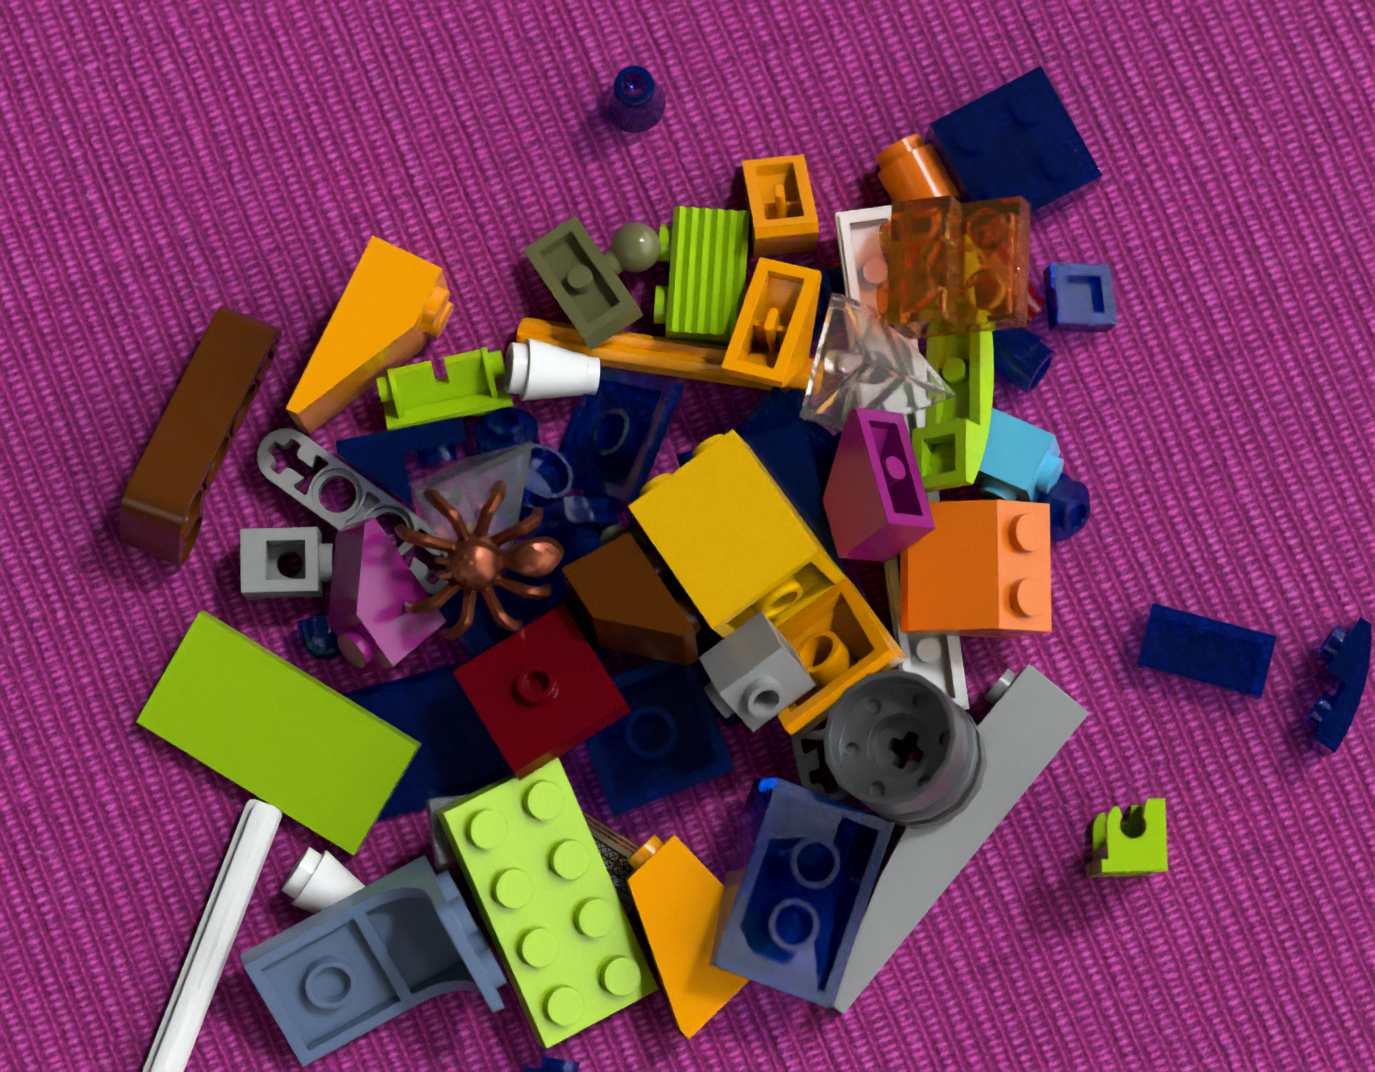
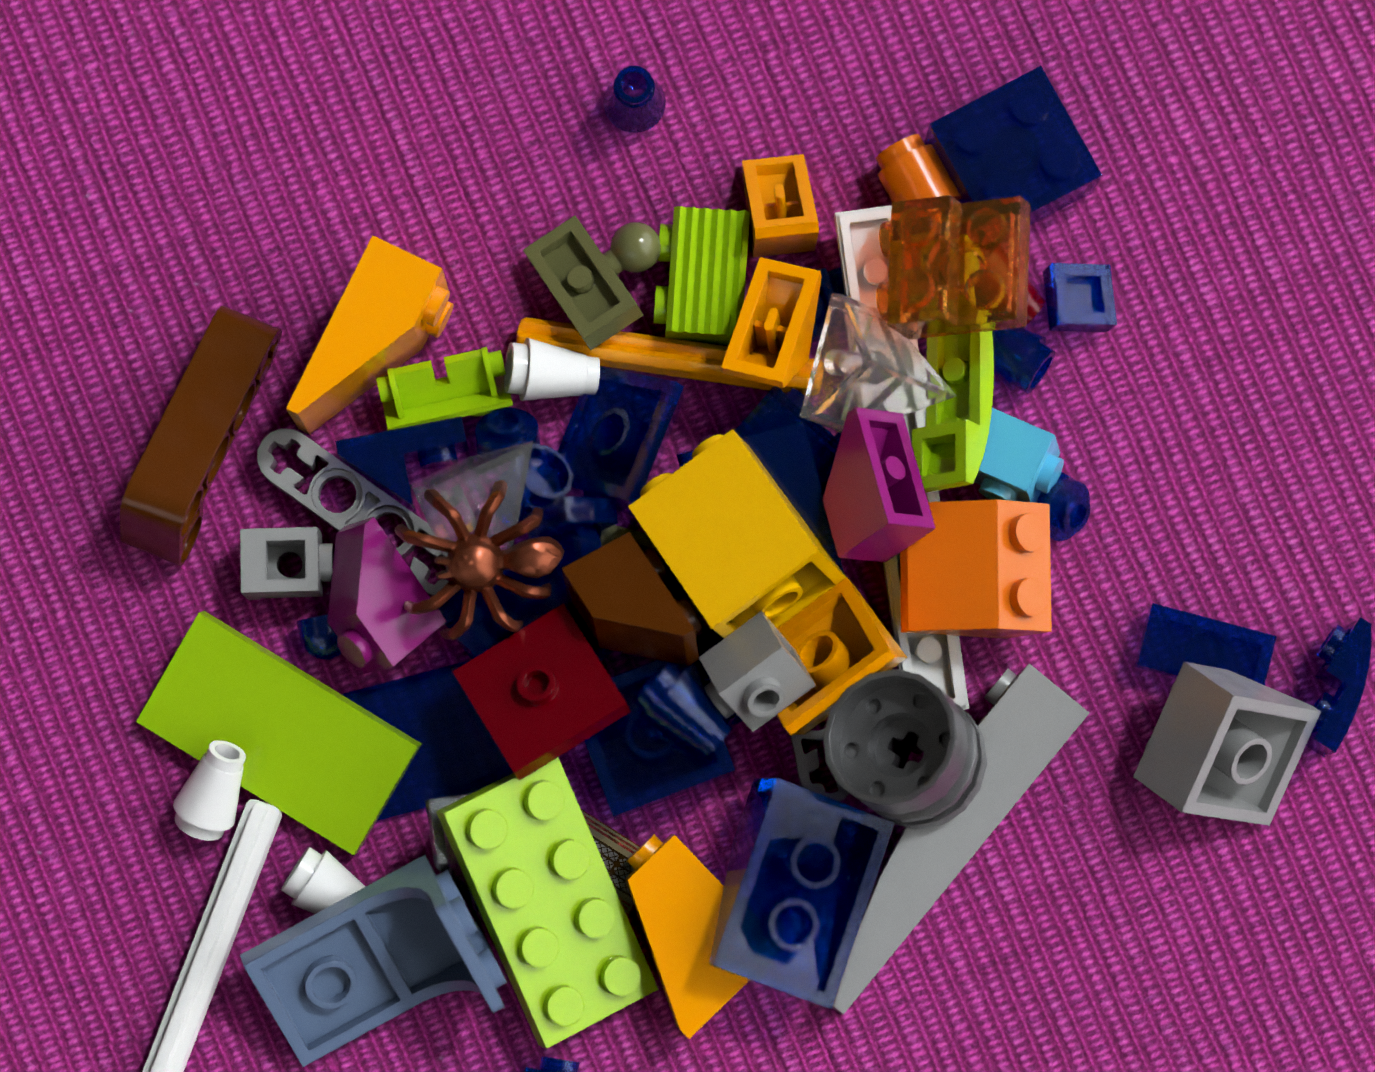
lime hinge [1086,798,1168,877] -> none
none -> white cone [173,740,246,841]
none -> clear blue cone [633,662,732,757]
none -> light grey slope [1133,662,1321,826]

